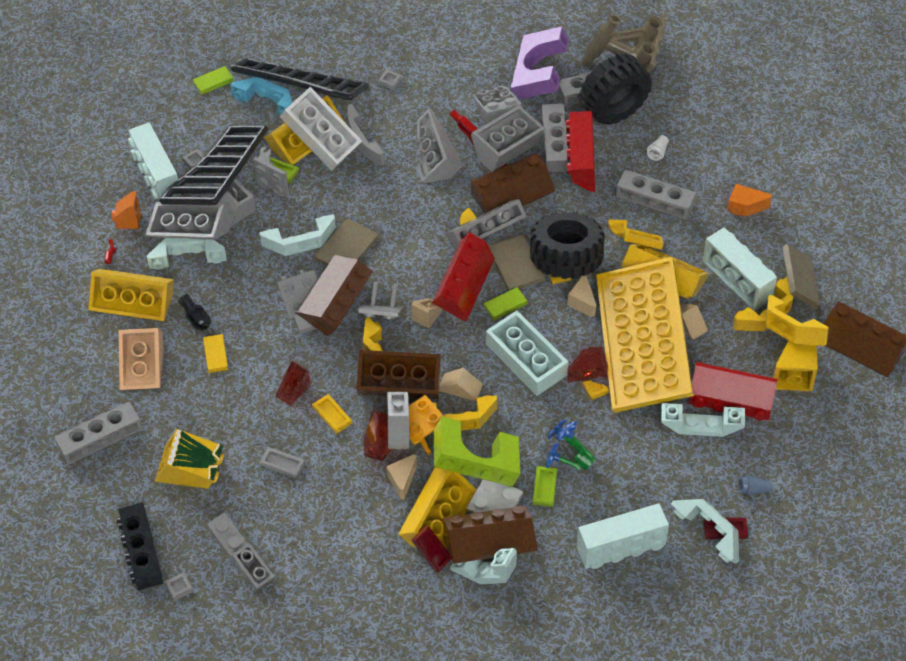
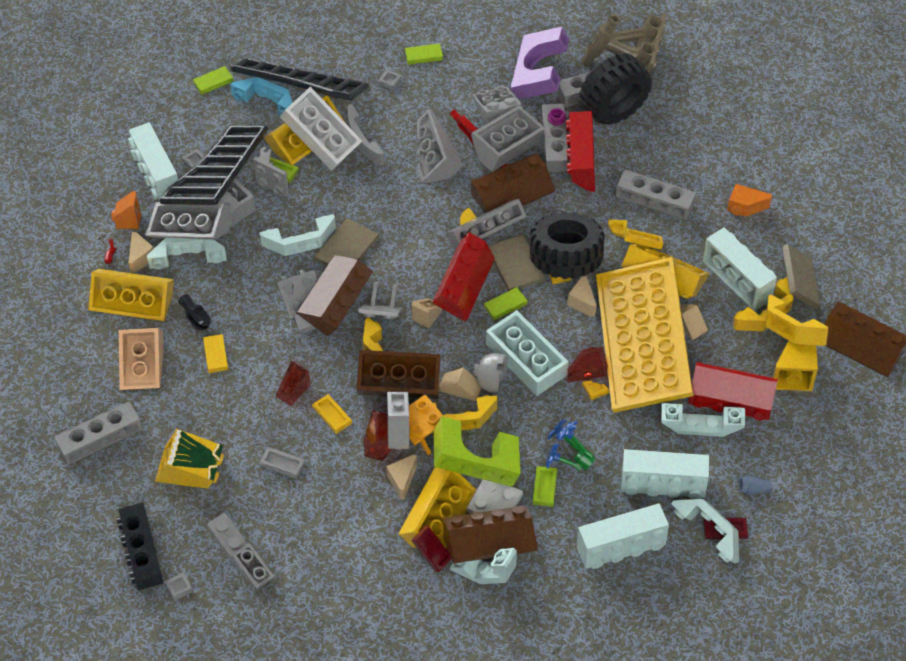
white cone [647,135,669,161] -> none
none -> tan slope [128,232,154,273]
none -> lime tile [405,43,443,65]
none -> light grey cylinder [474,353,507,395]
none -> magenta plate [548,108,566,126]
none -> light aqua brick [621,449,709,499]

